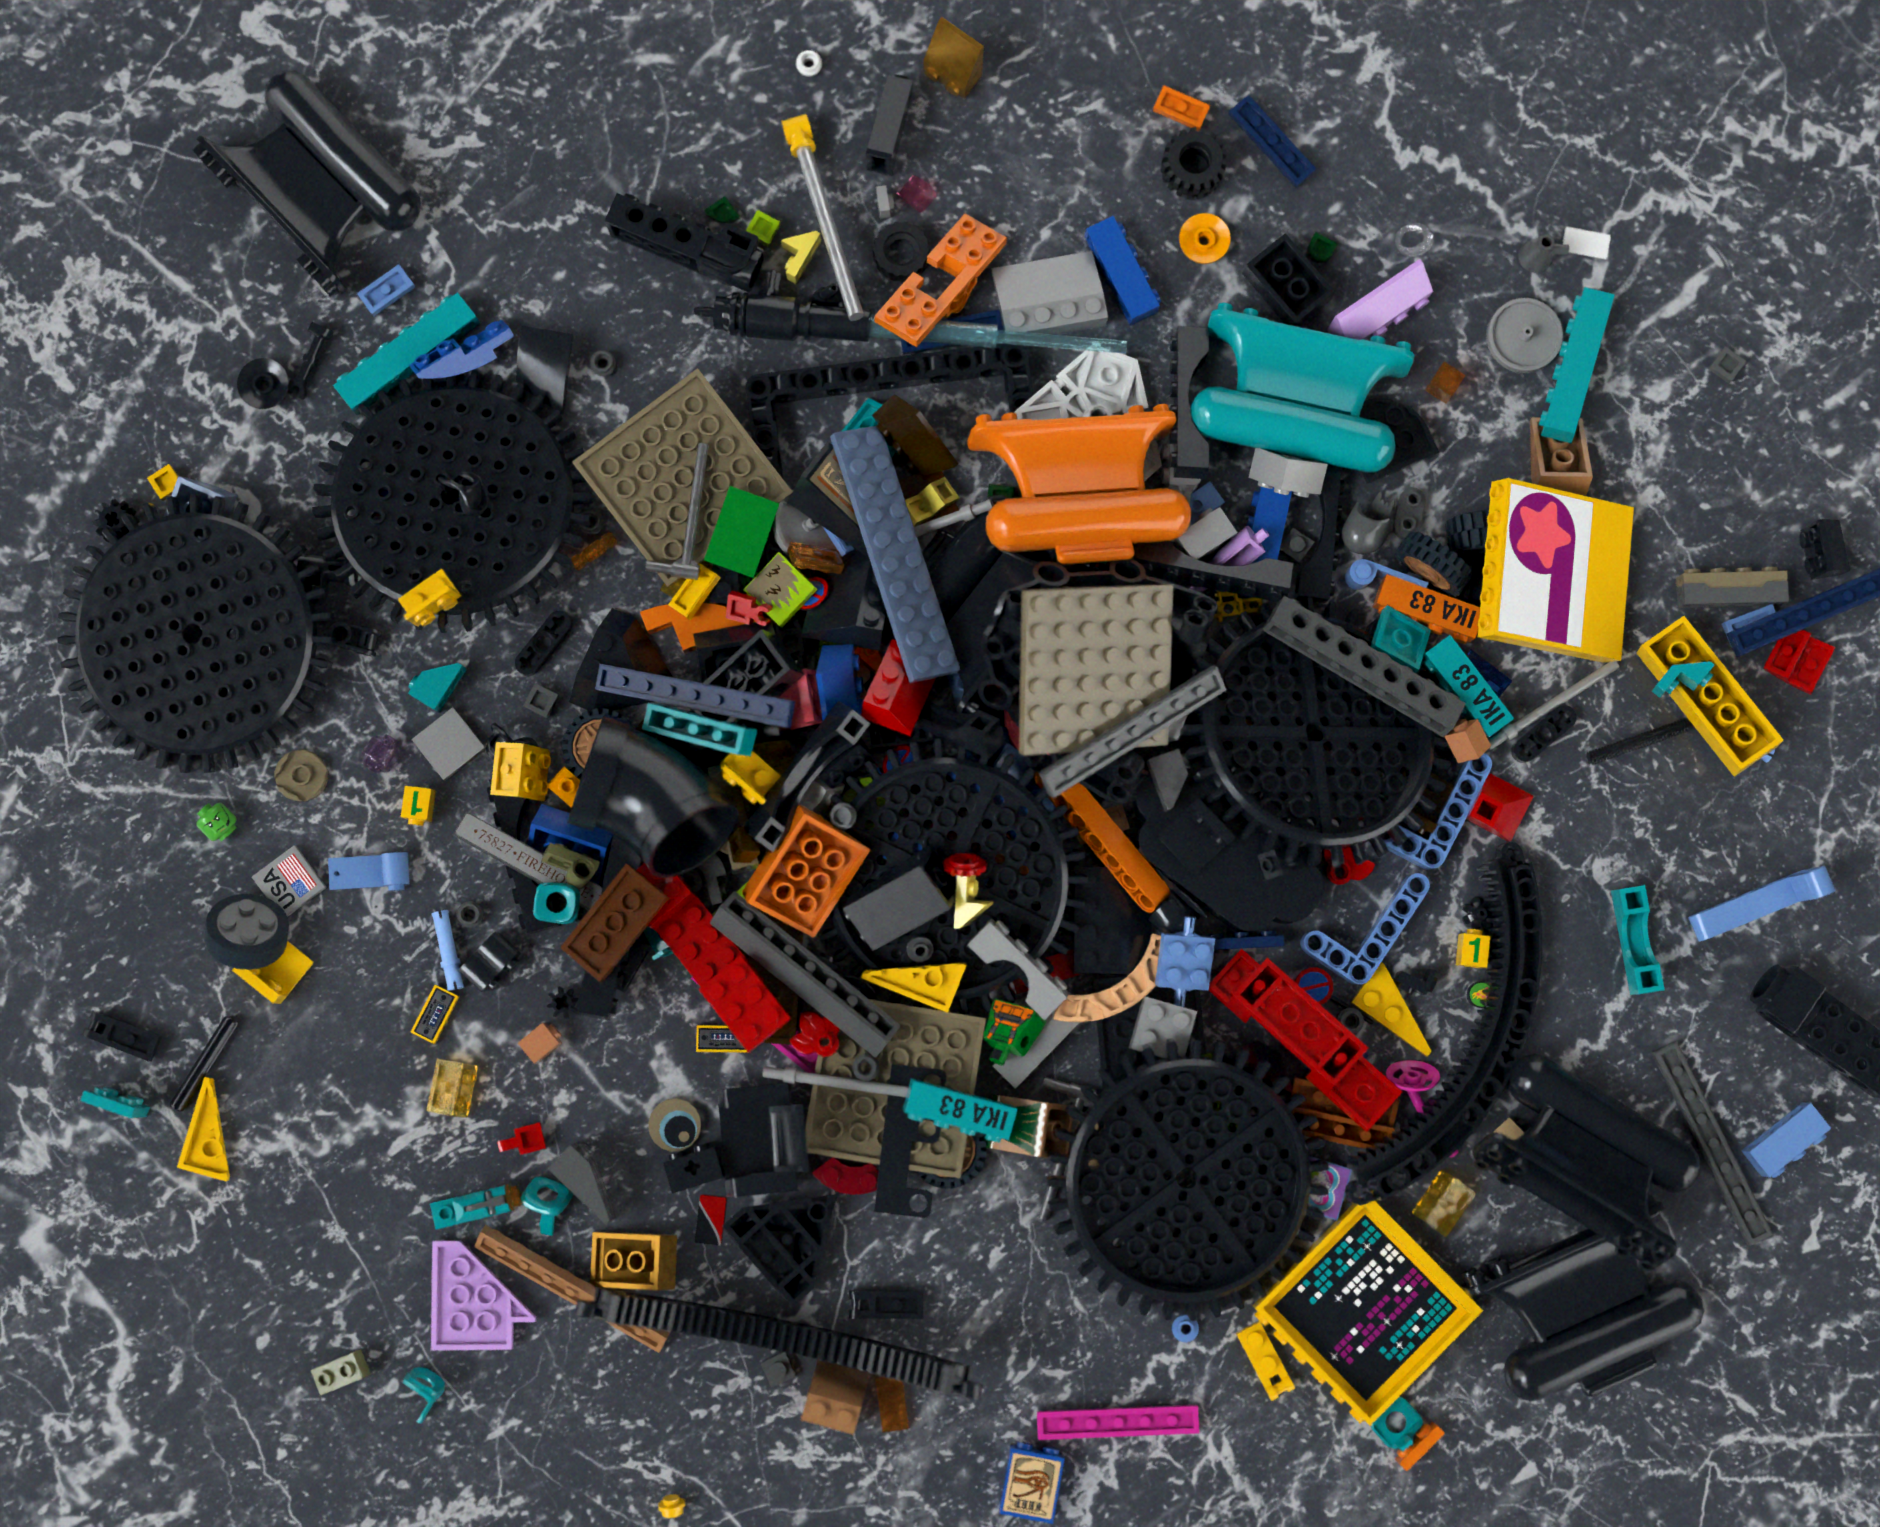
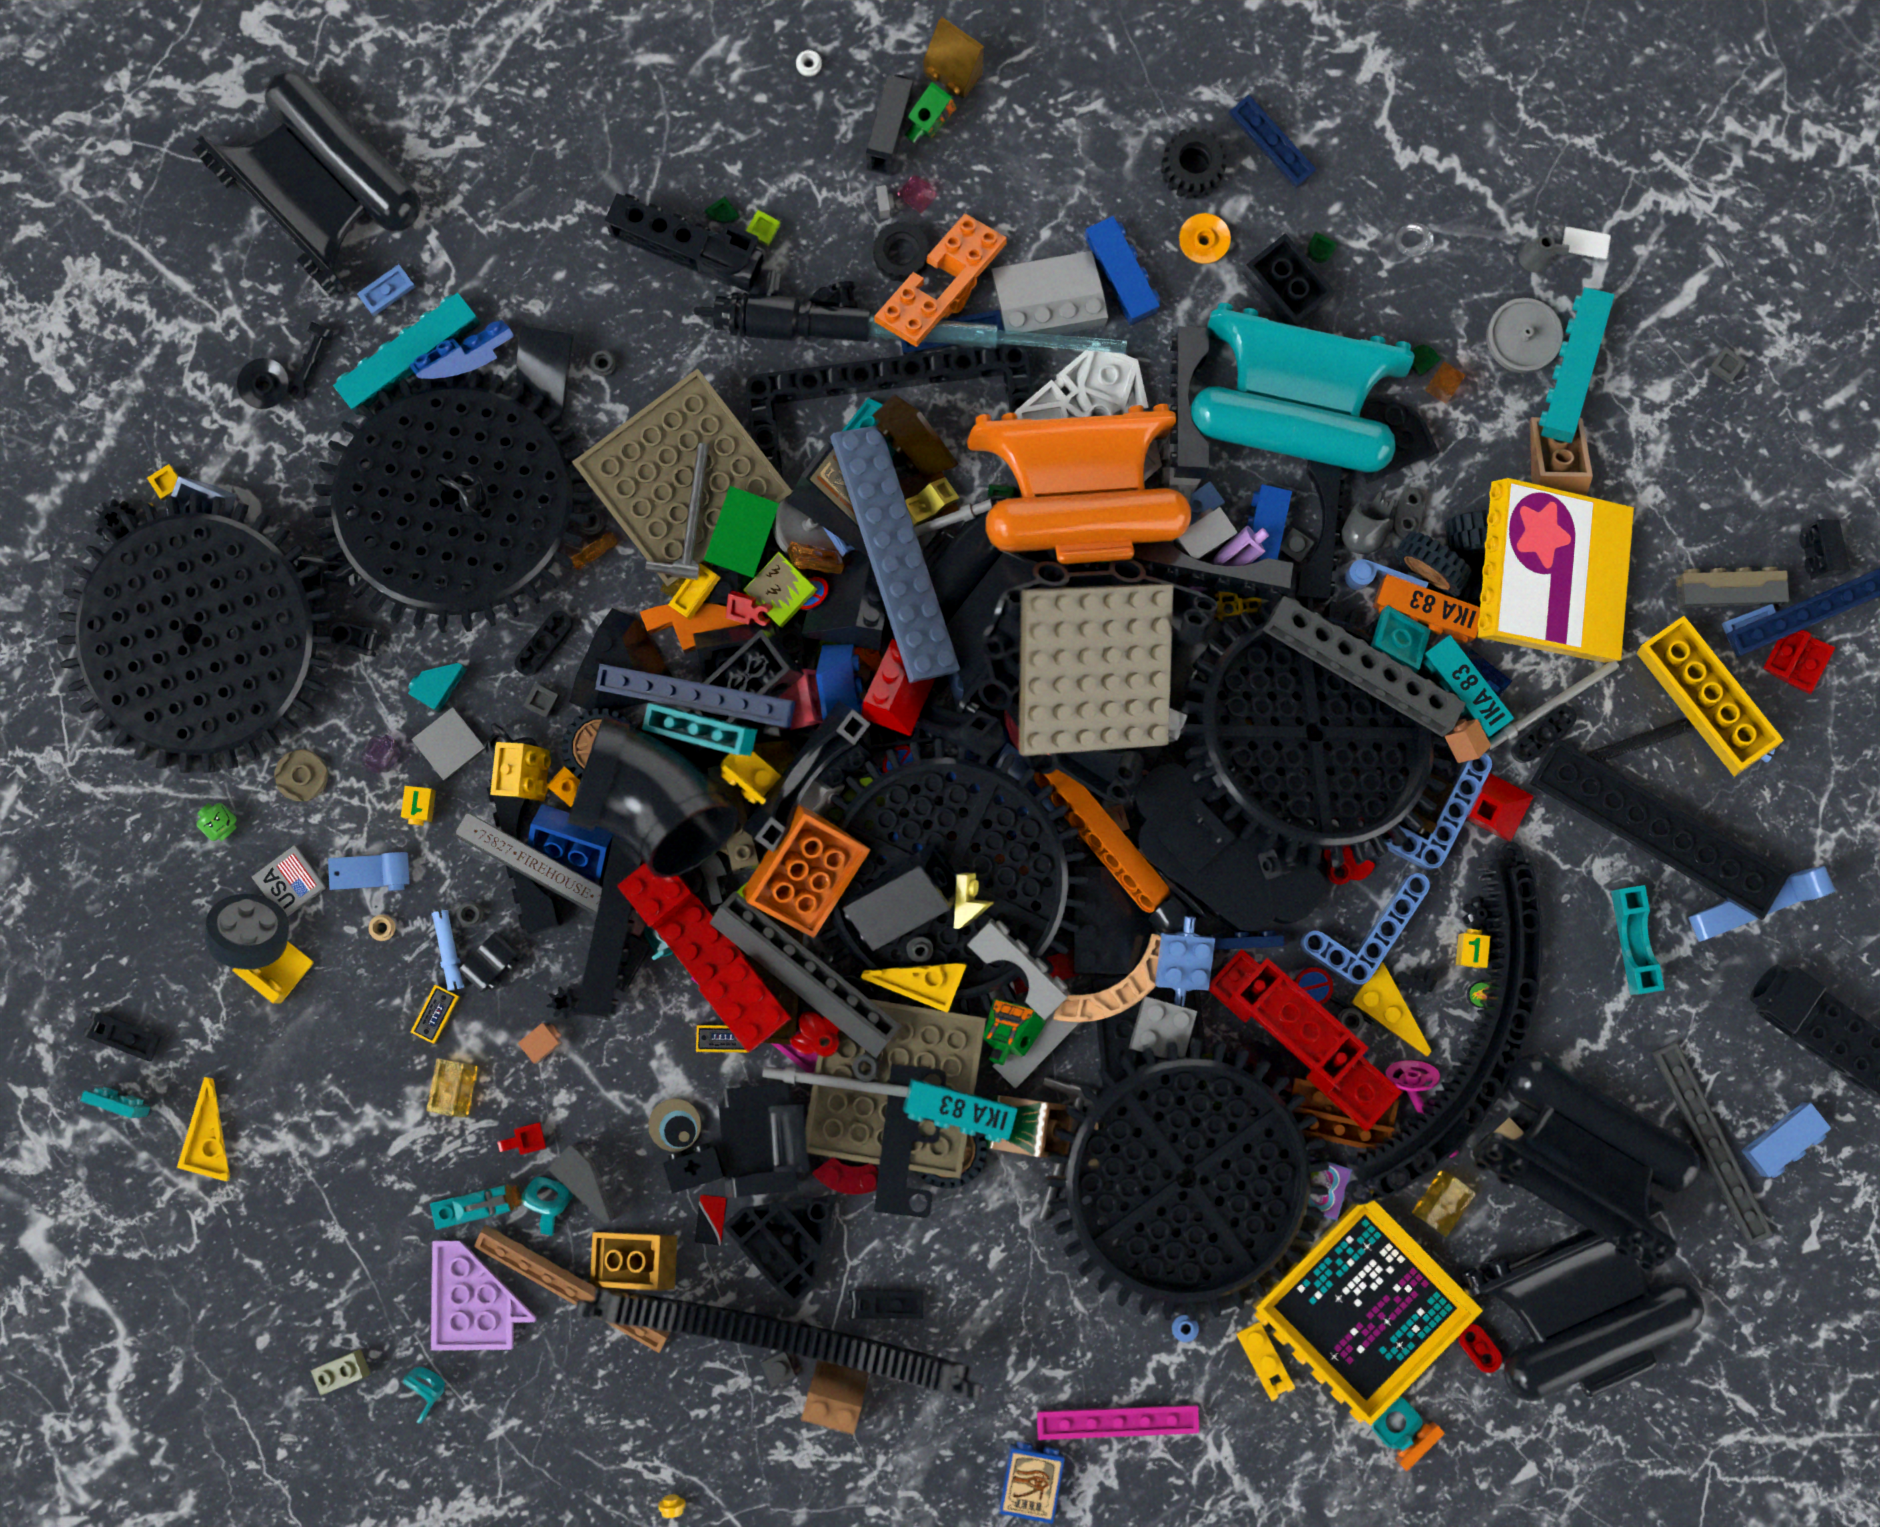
black axle [170,1016,238,1111] -> none
yellow bracket [398,569,461,626] -> none
teal piece [533,882,580,924] -> none
olive plate [541,843,600,889] -> none
reddish brown plate [560,863,669,982] -> none
dark brown slope [729,827,760,863] -> none
flat silver piece [781,114,864,321] -> none
light yellow slope [781,231,821,284] -> none
dark grey plate [830,803,857,830] -> none
clear orange tile [875,1376,909,1433] -> none
red gear [943,853,986,877] -> none
dark grey tile [1039,666,1226,798] -> none
flat silver slope [1146,749,1190,812] -> none
orange plate [1153,85,1210,131] -> none
light grey brick [1249,448,1328,497] -> none
lavender slope [1327,259,1433,340] -> none
teal slope [1651,661,1715,698] -> none
none -> tan plate [369,915,396,941]
none -> green torso [904,82,957,145]
none -> dark green tile [1411,345,1441,377]
none -> red plate [1457,1323,1502,1373]
none -> black plate [1529,738,1790,920]

